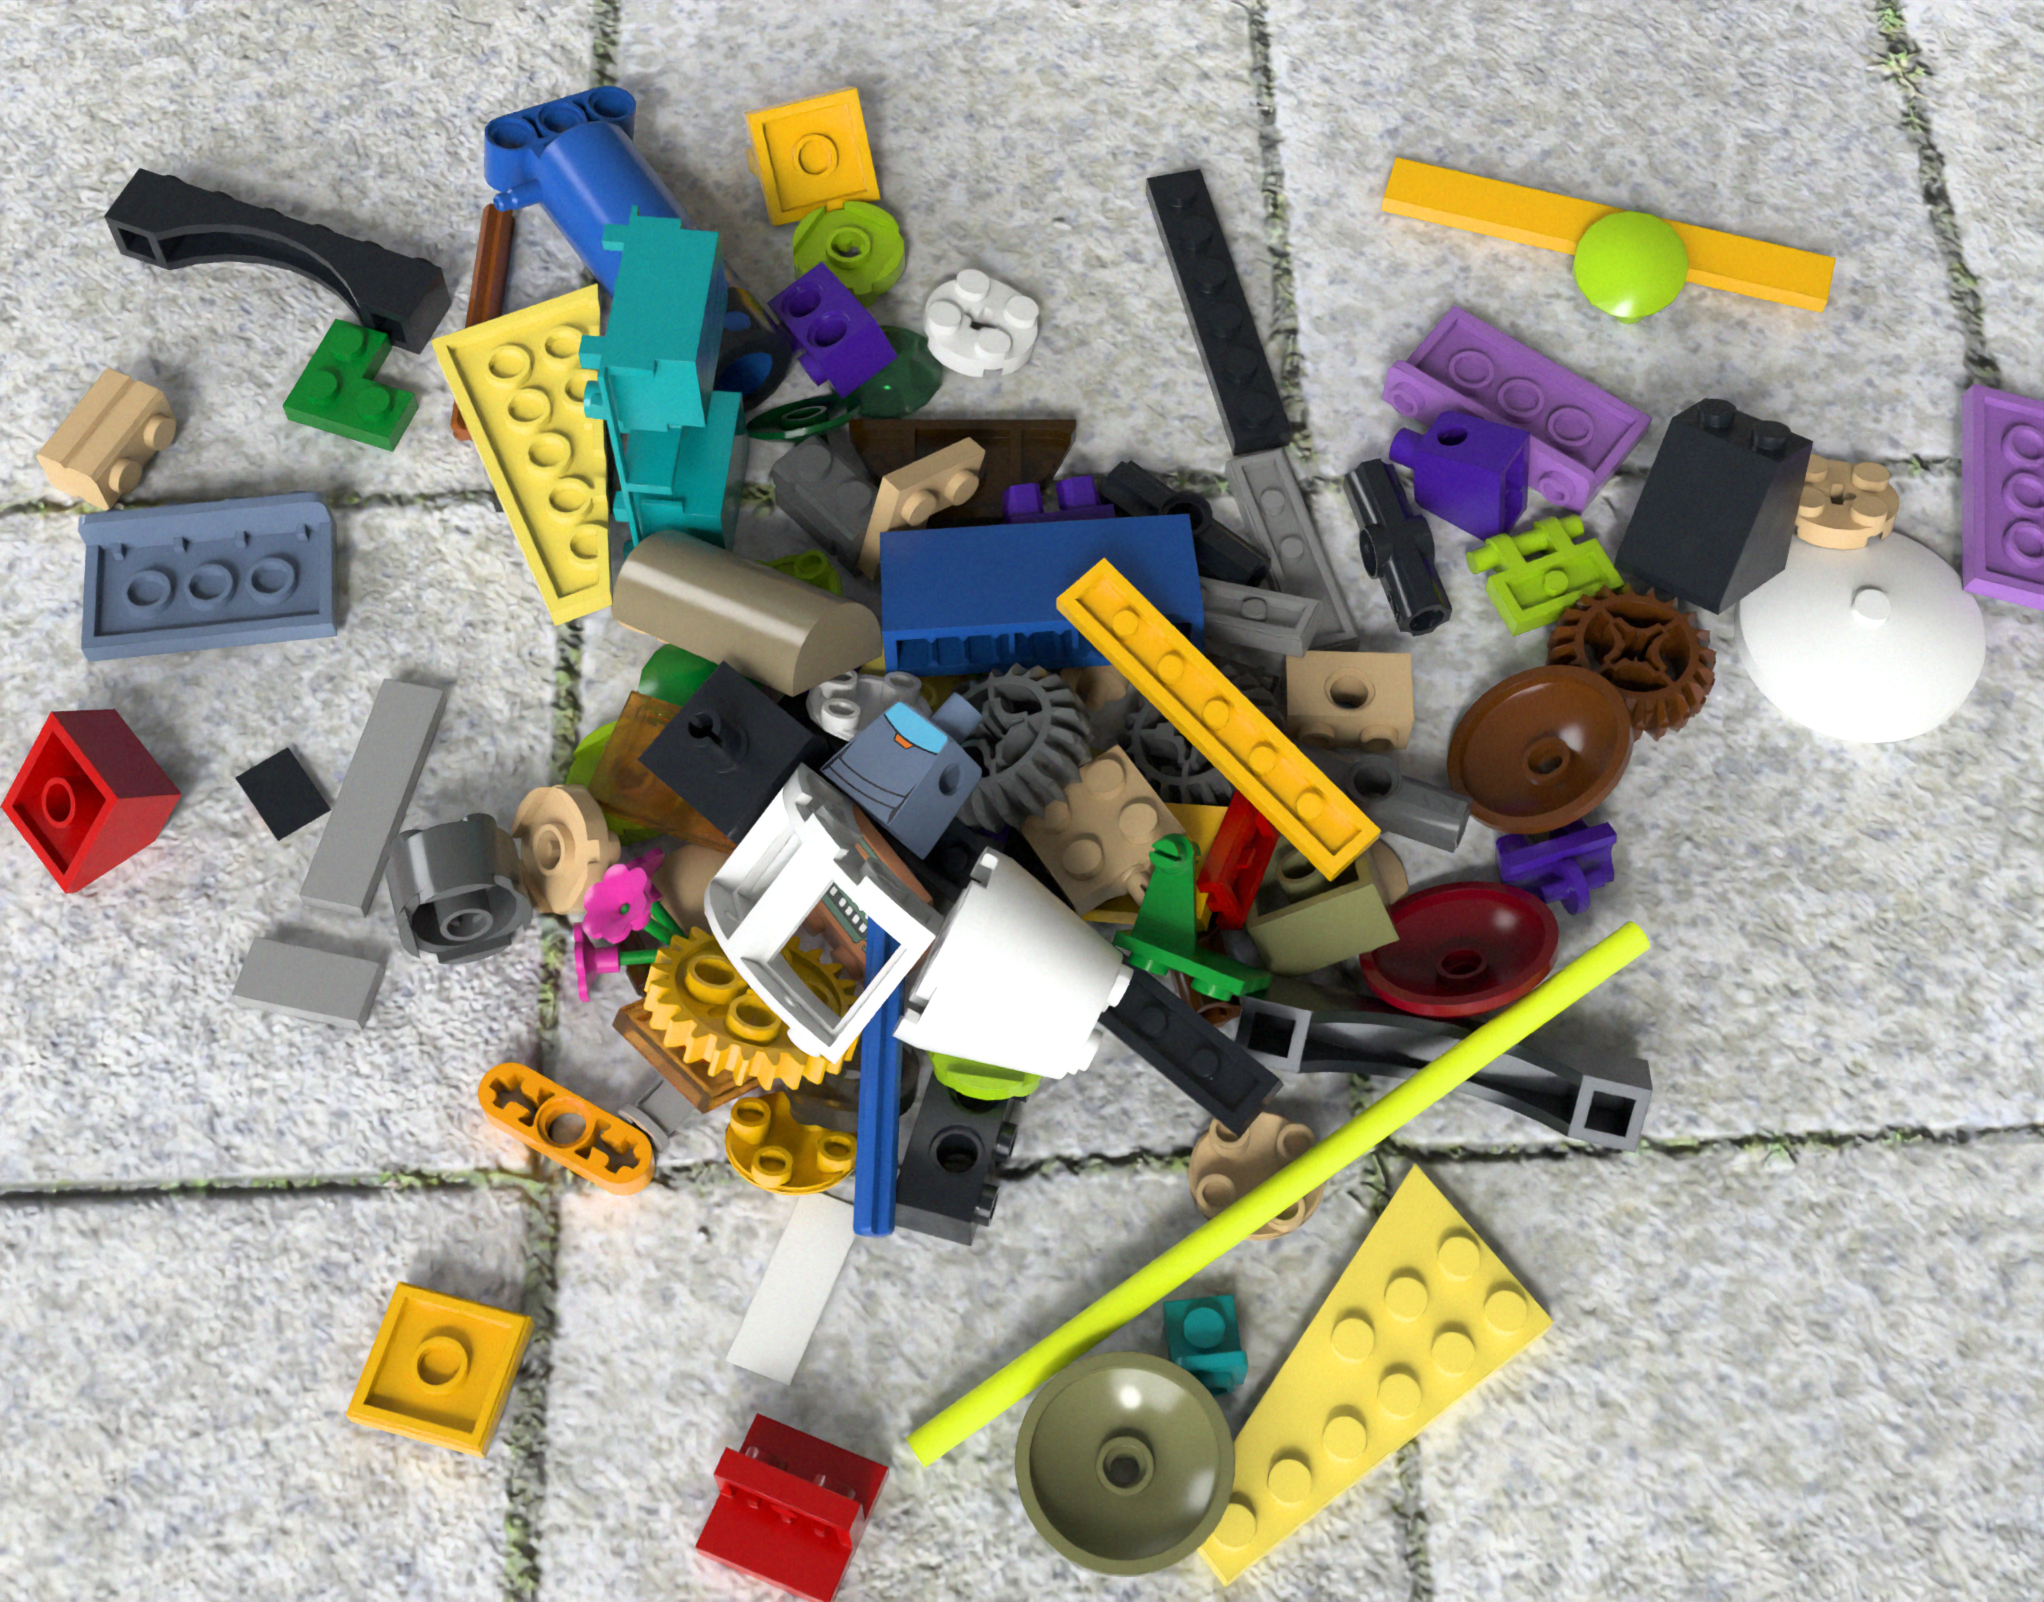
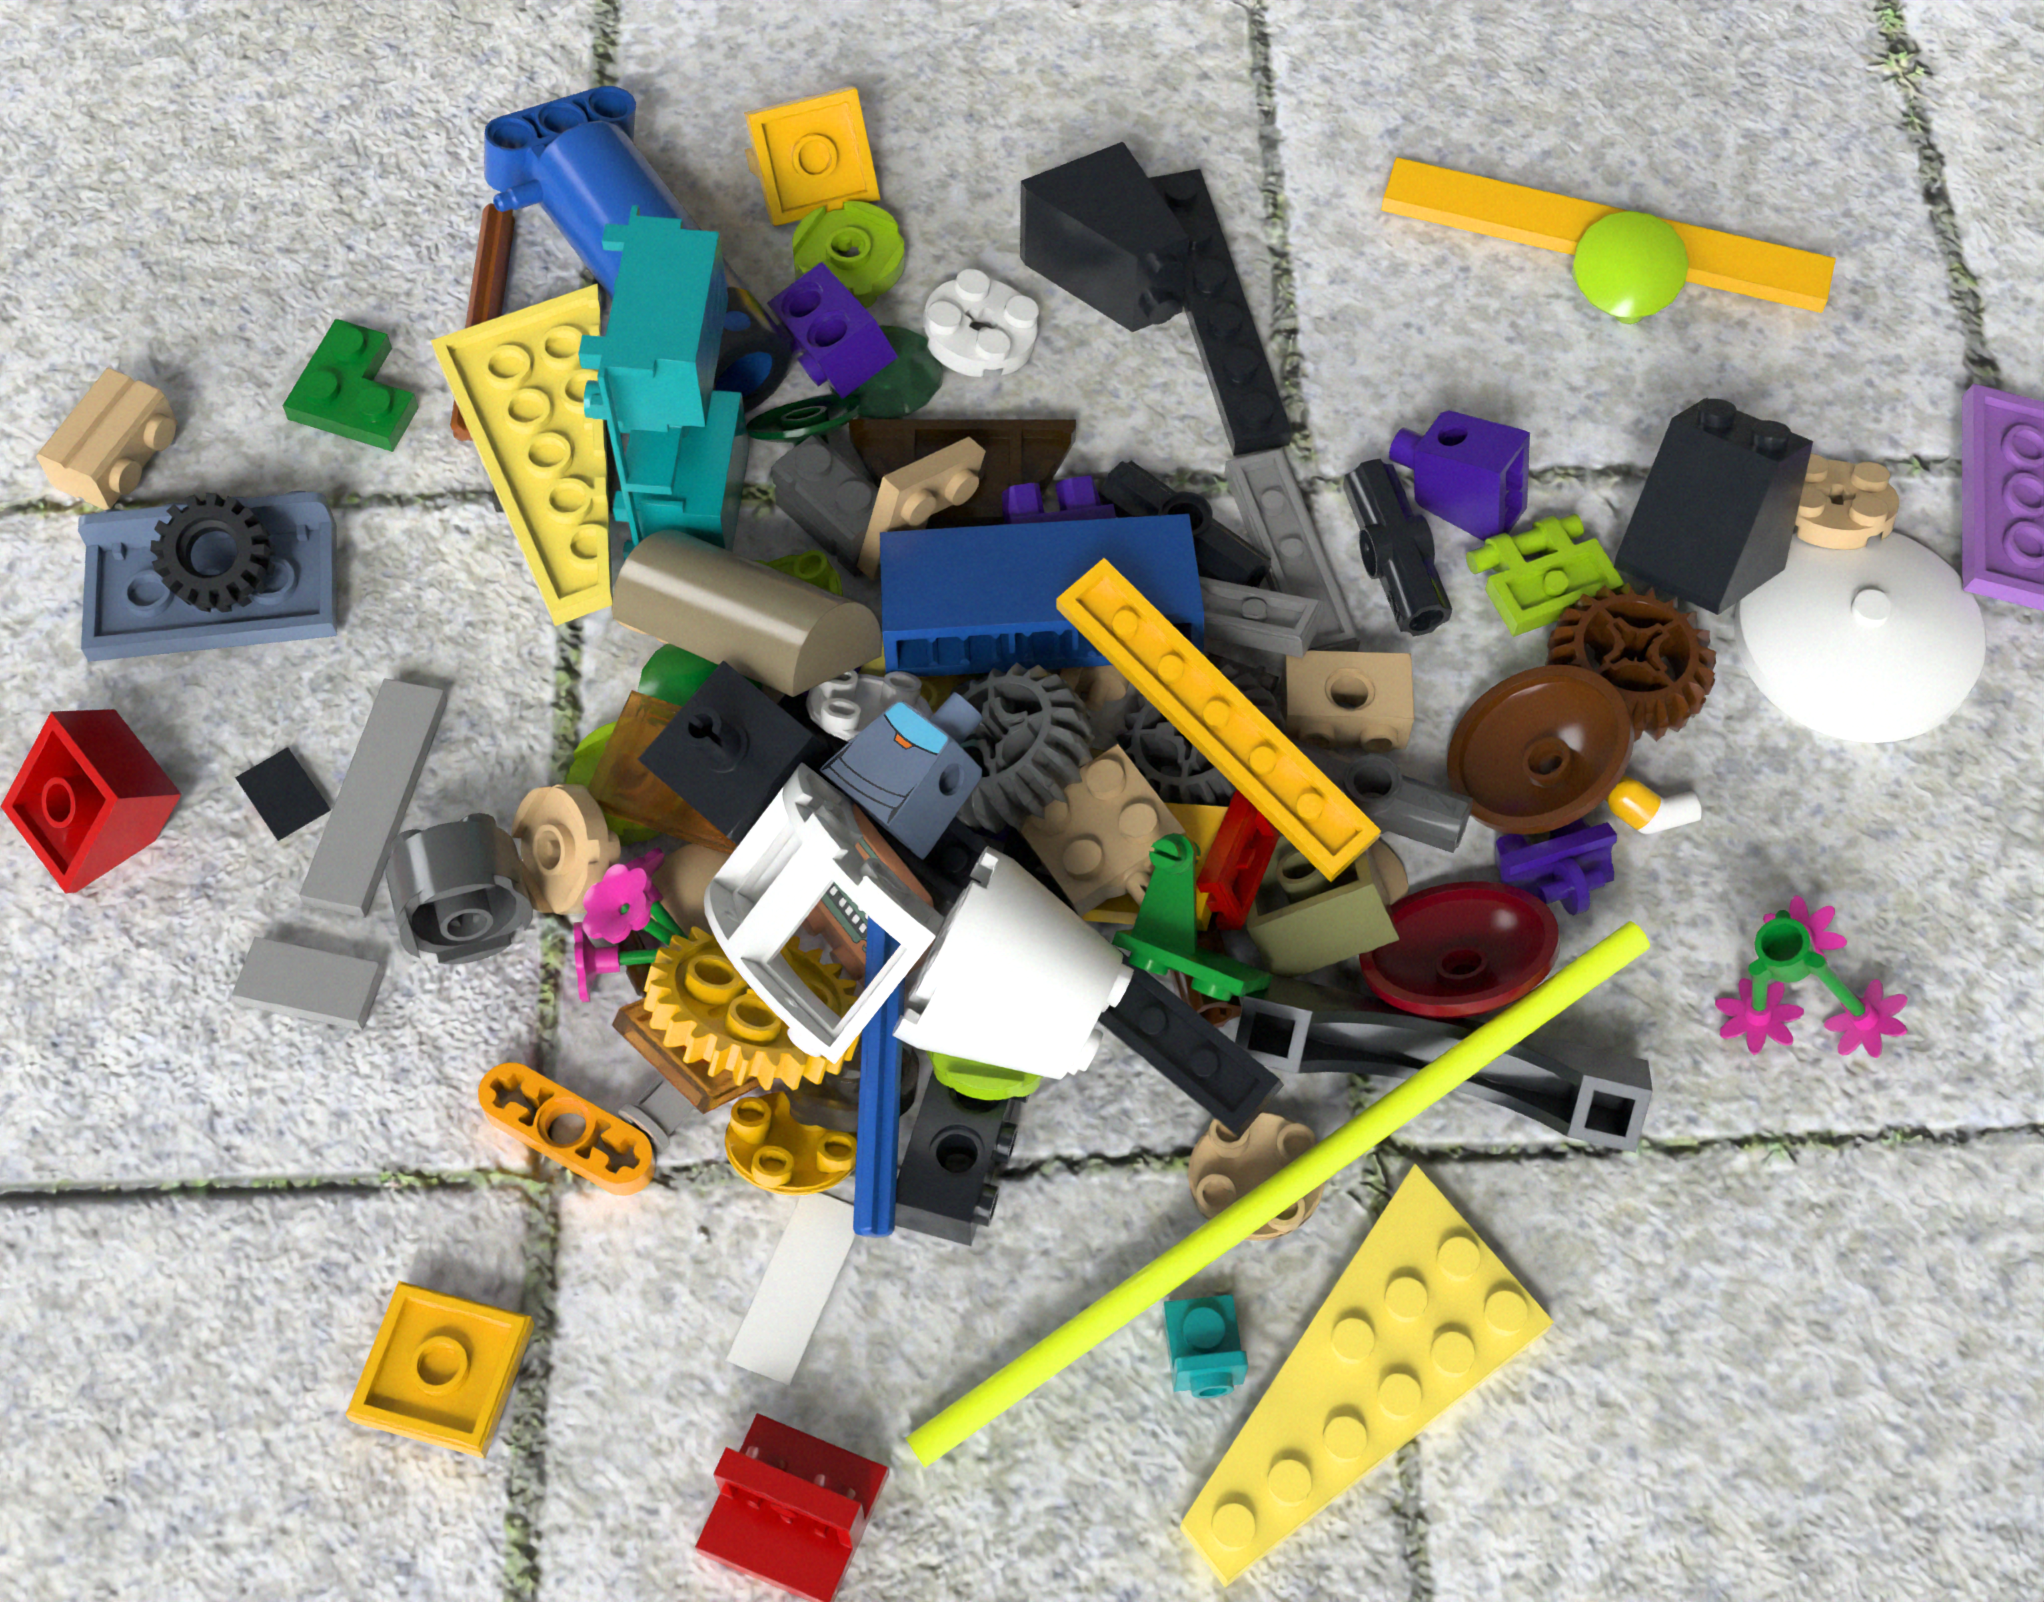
black arch [104,168,452,355] -> none
olive dish [1015,1351,1235,1577] -> none
medium lavender bracket [1382,305,1652,516] -> none
none -> black tyre [150,493,276,613]
none -> black slope [1020,142,1189,332]
none -> arm [1605,775,1702,834]
none -> dark pink plant [1715,895,1908,1058]

